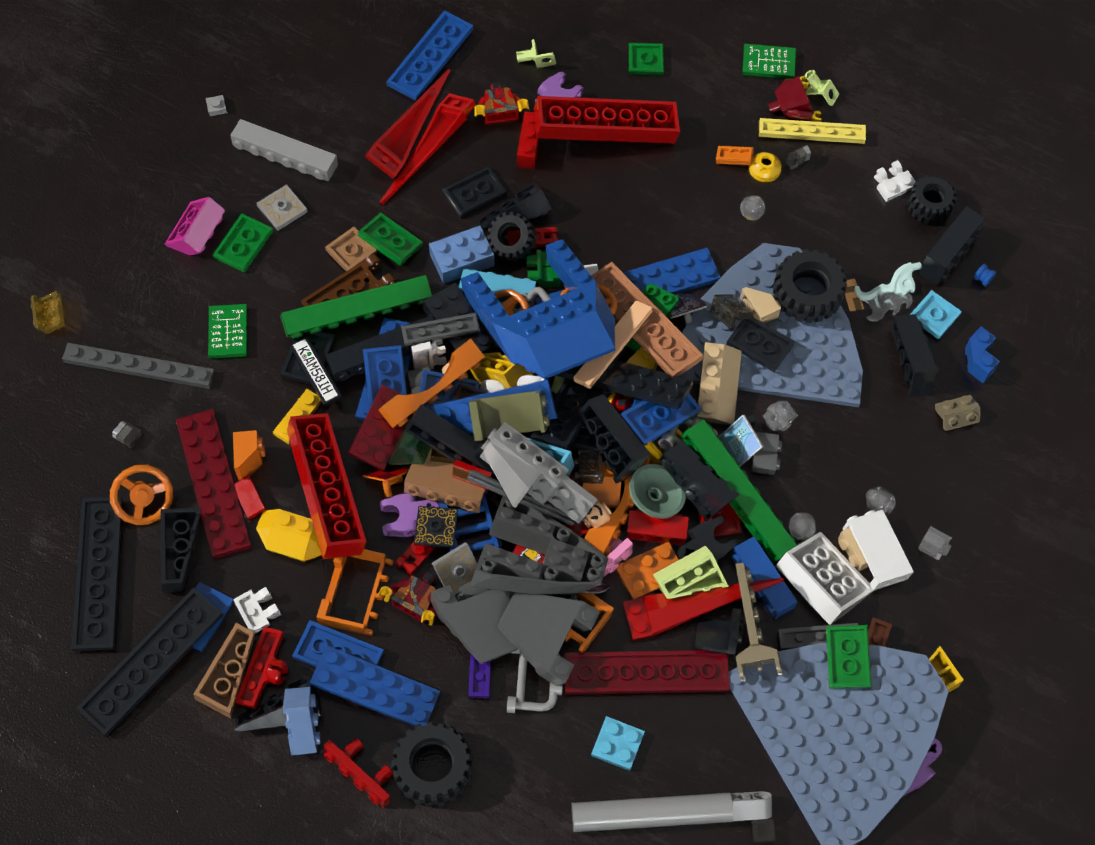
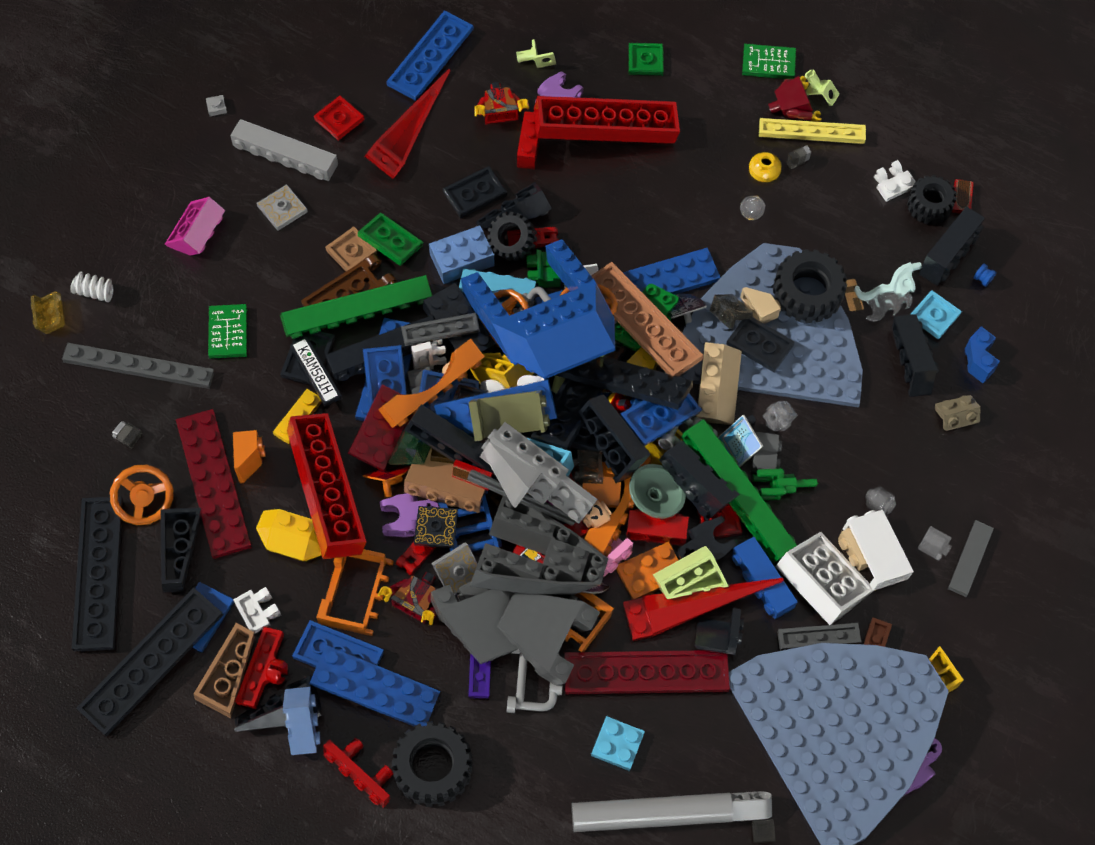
green tile [213,213,273,273] -> none
red tile [234,475,267,519] -> none
red plate [380,93,476,206] -> none
light nougat tile [573,301,652,389] -> none
orange plate [716,146,754,165] -> none
dark tan hinge [736,562,782,682] -> none
clear piece [789,512,816,539] -> none
green tile [826,625,871,689] -> none
none -> white piece [70,271,113,302]
none -> red plate [314,96,364,141]
none -> green plant [752,468,818,501]
none -> dark grey tile [948,520,994,597]
none -> tile [952,179,973,214]

